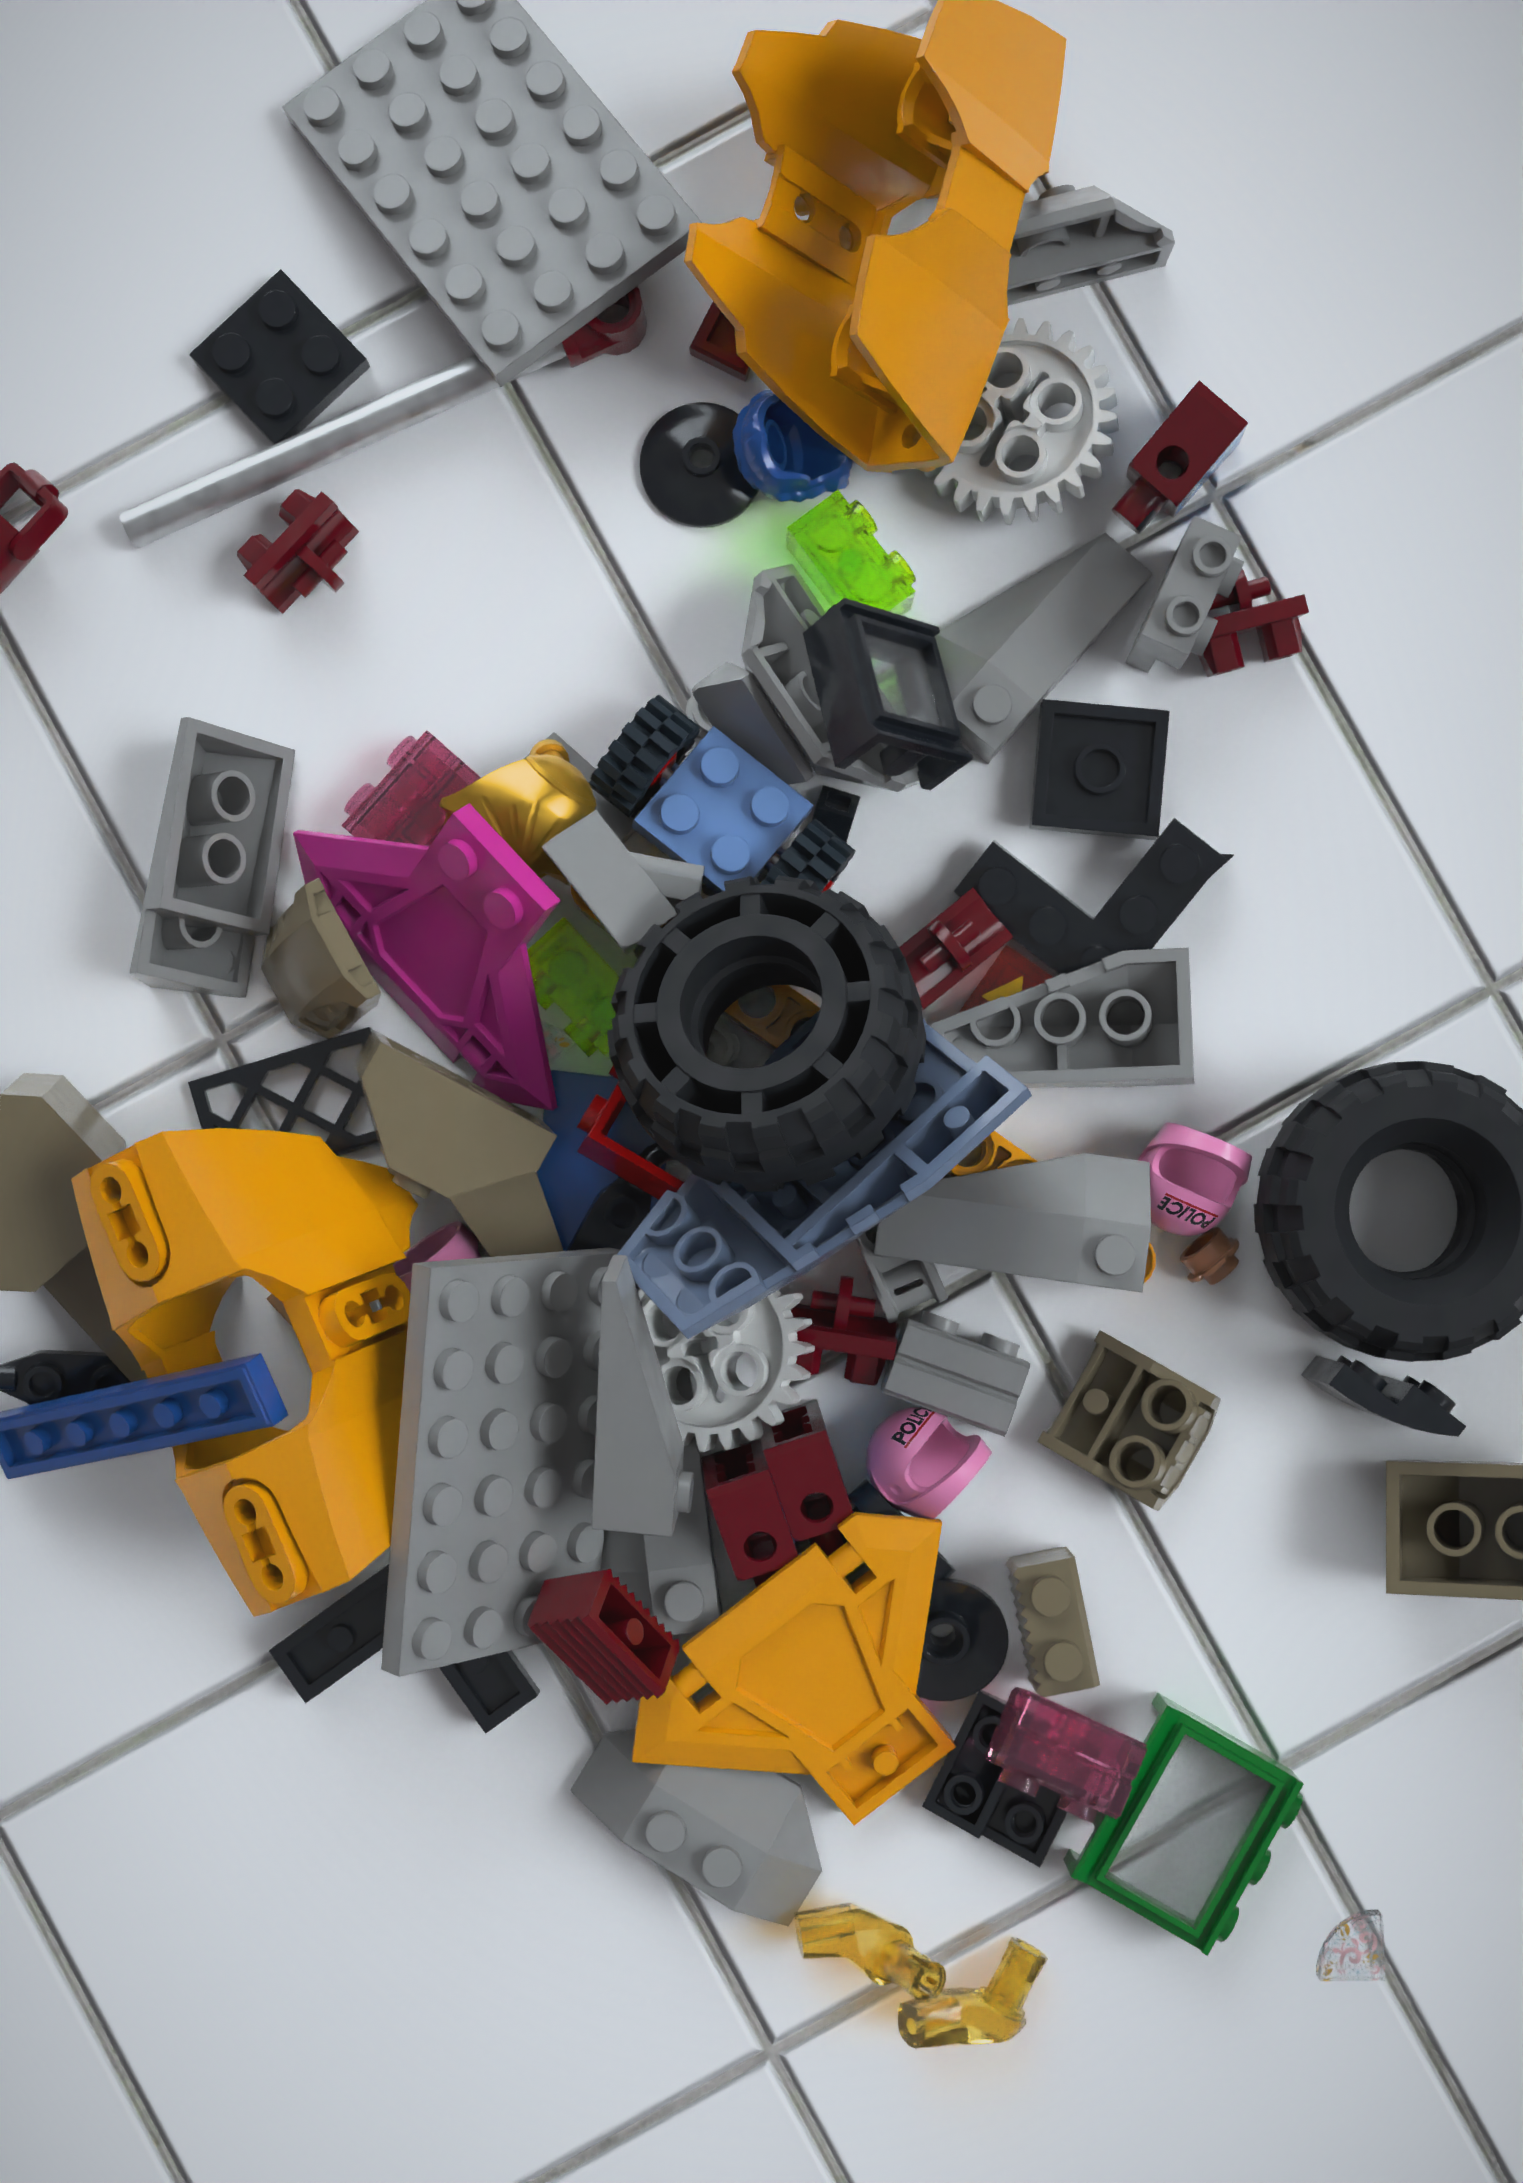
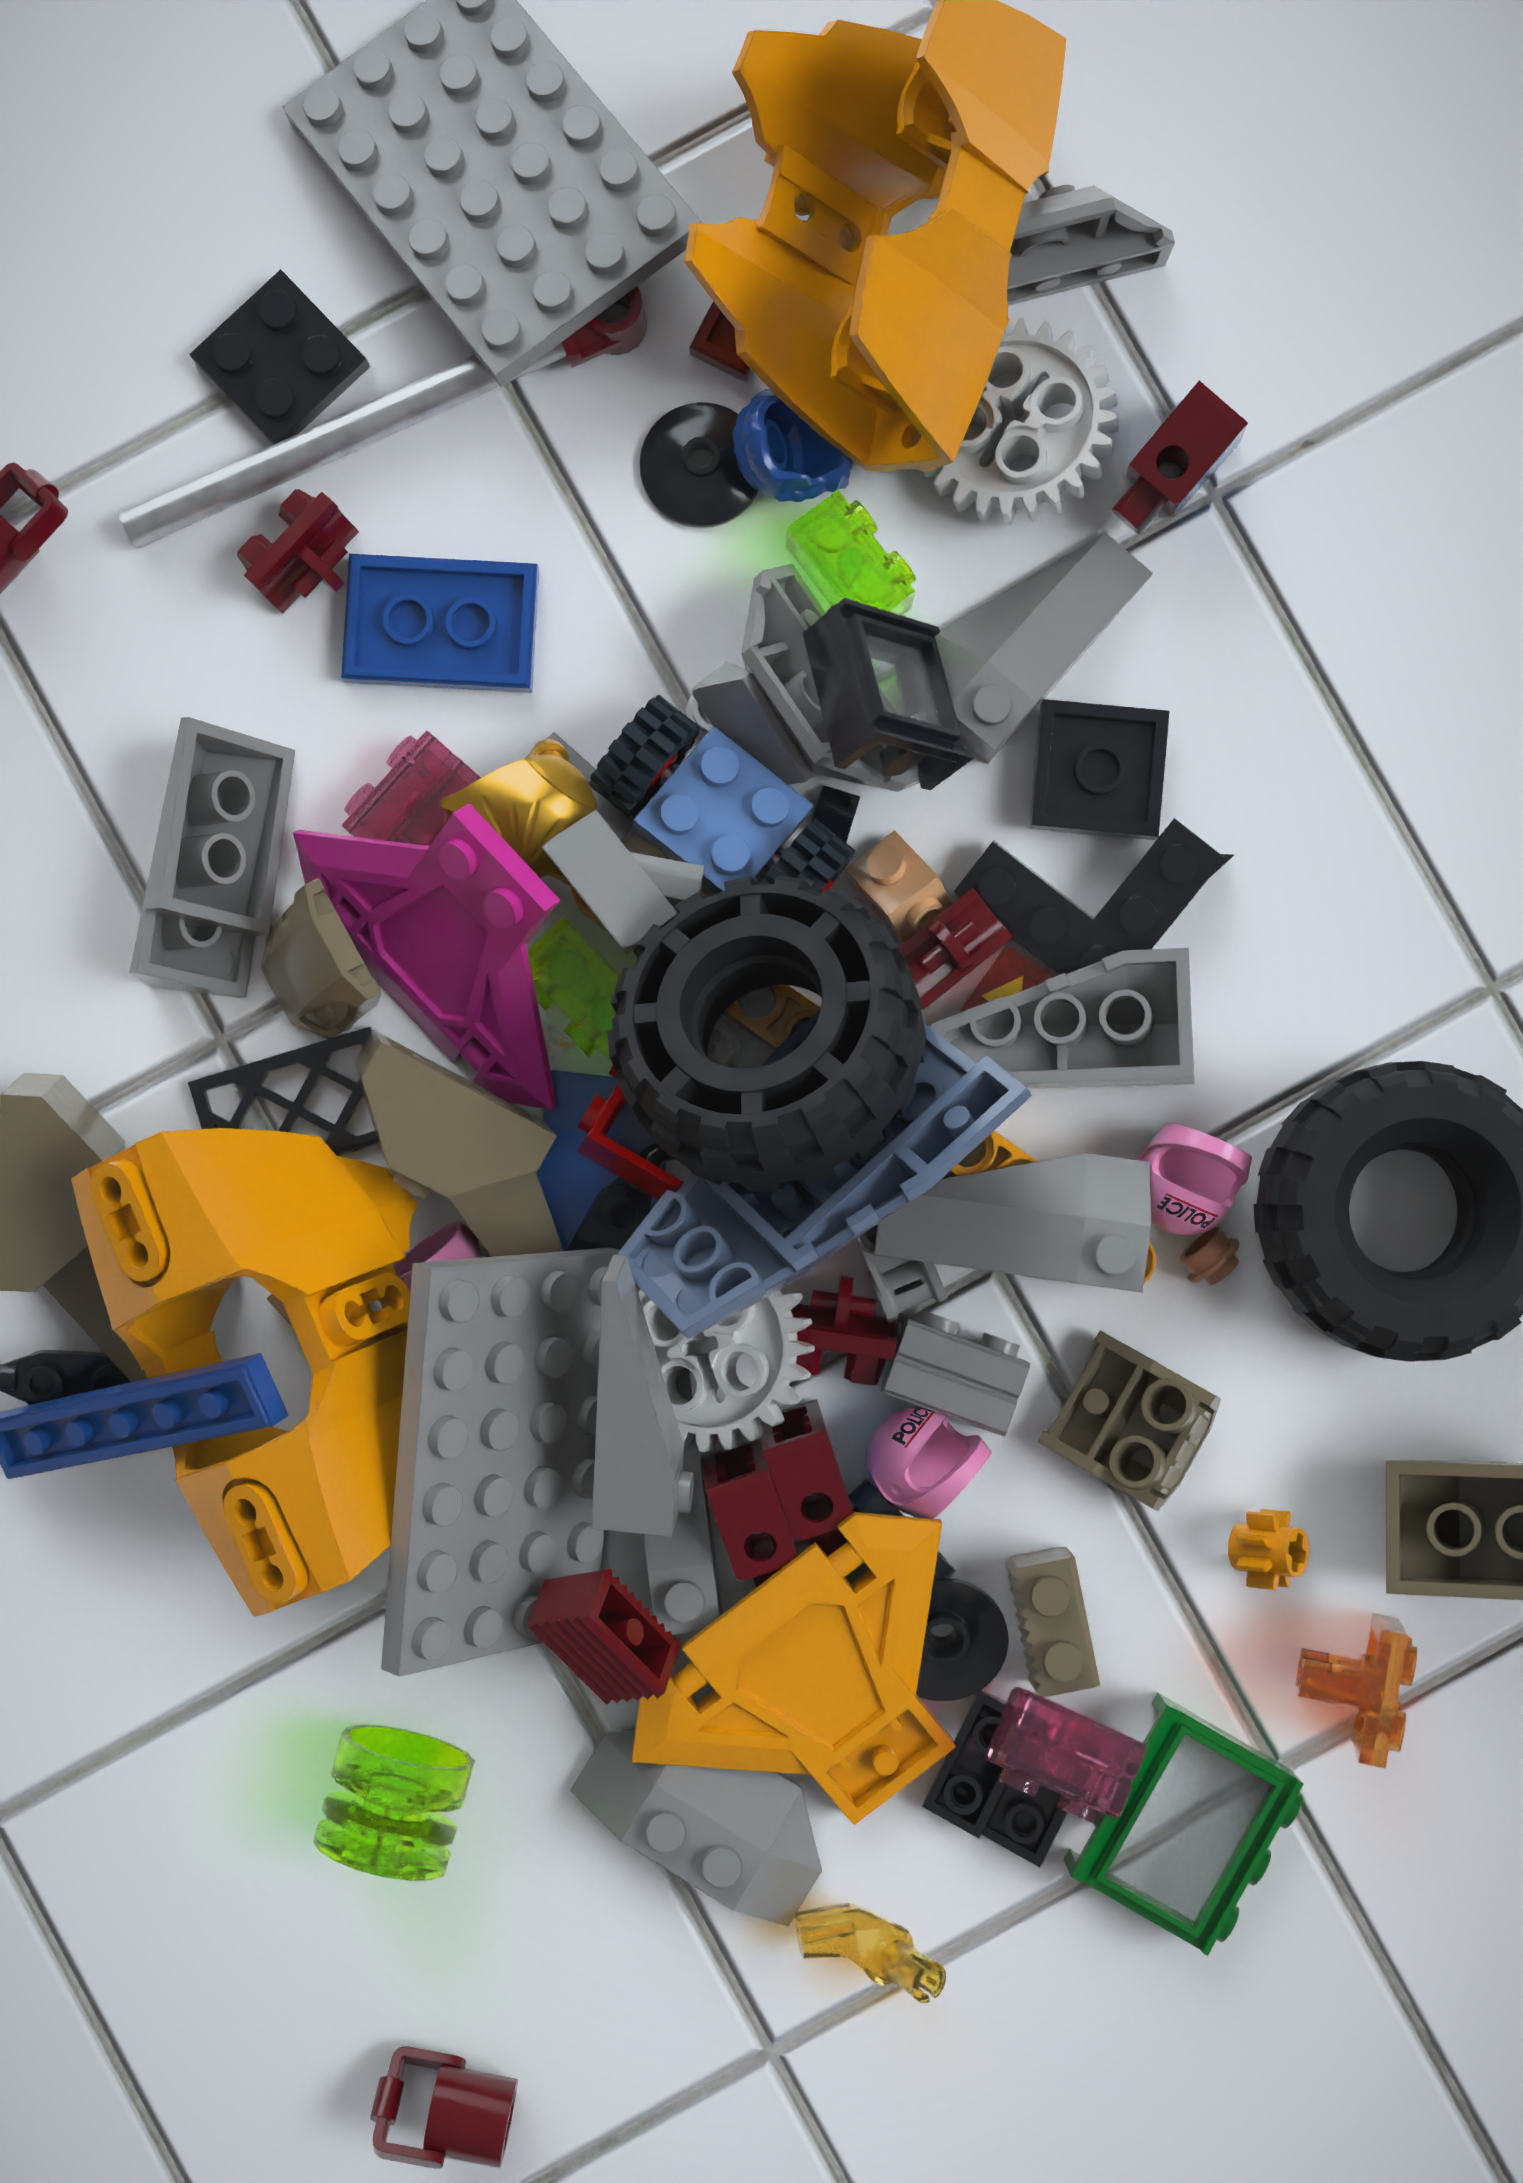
black plate [269,1564,540,1734] -> none
clear yellow arm [898,1937,1048,2049] -> none
light grey plate [1125,515,1244,673] -> none
dark red hips [1198,569,1309,677] -> none
black slope [1301,1355,1466,1437] -> none
clear tile [1316,1909,1385,1982] -> none
none -> clear neon green wheel [313,1725,475,1881]
none -> blue tile [341,553,539,693]
none -> dark red piece [370,2046,518,2169]
none -> light nougat bracket [845,830,953,943]
none -> light orange gear [1228,1509,1309,1591]
none -> clear orange plate [1295,1613,1417,1769]

